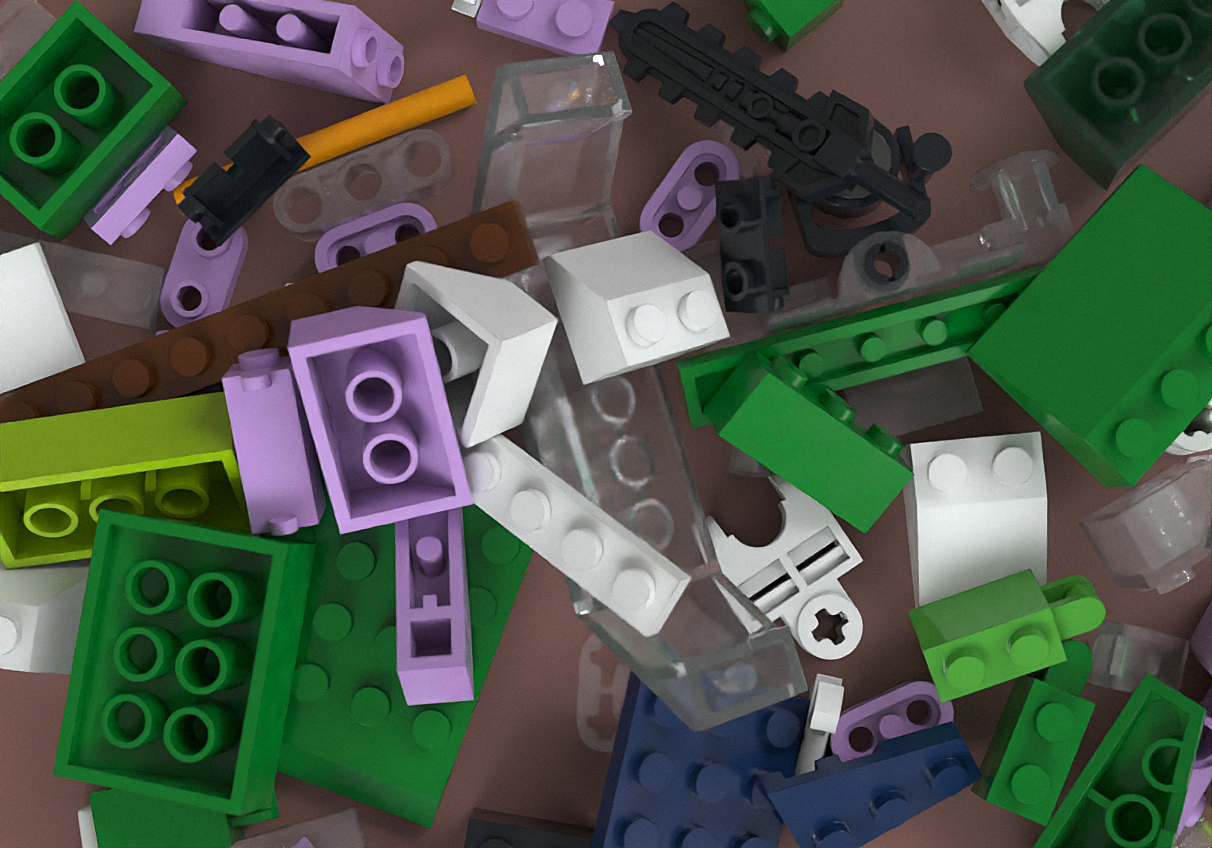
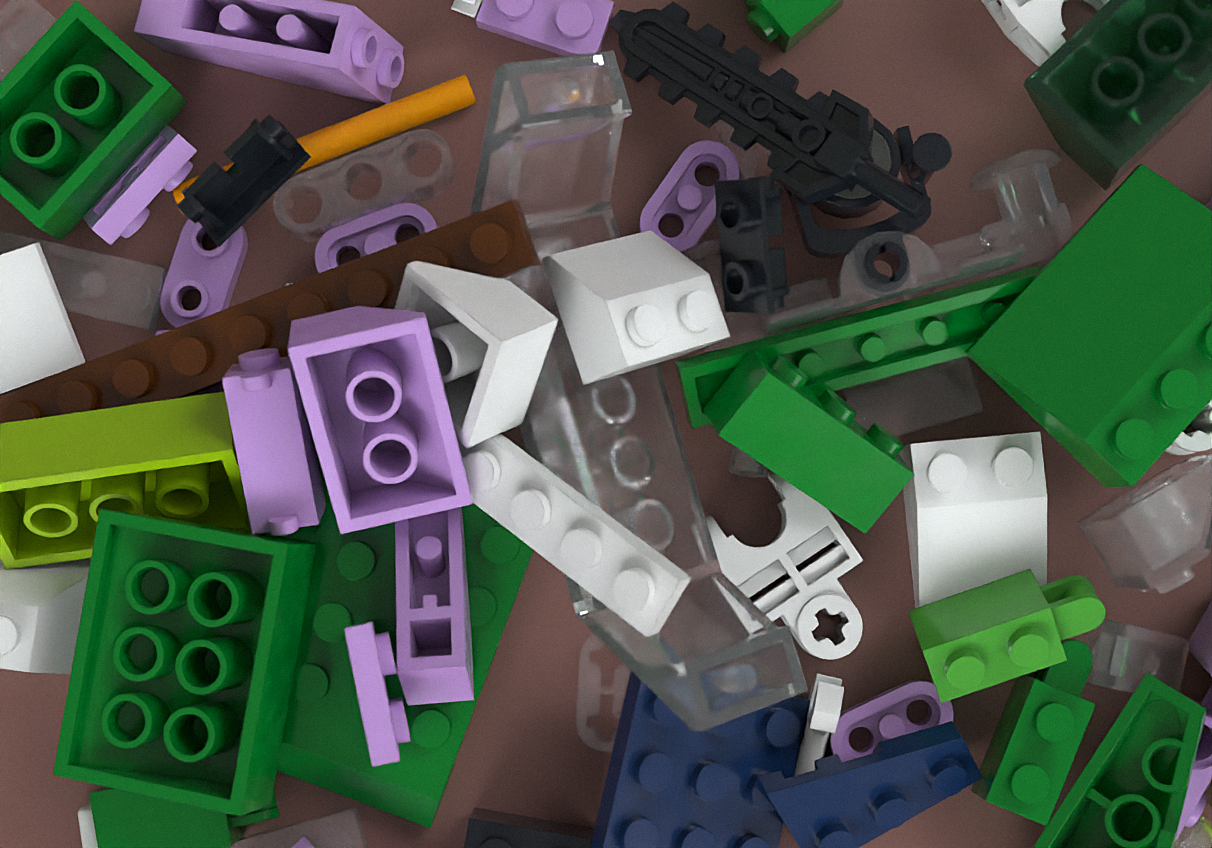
none -> lavender plate [344,621,411,767]

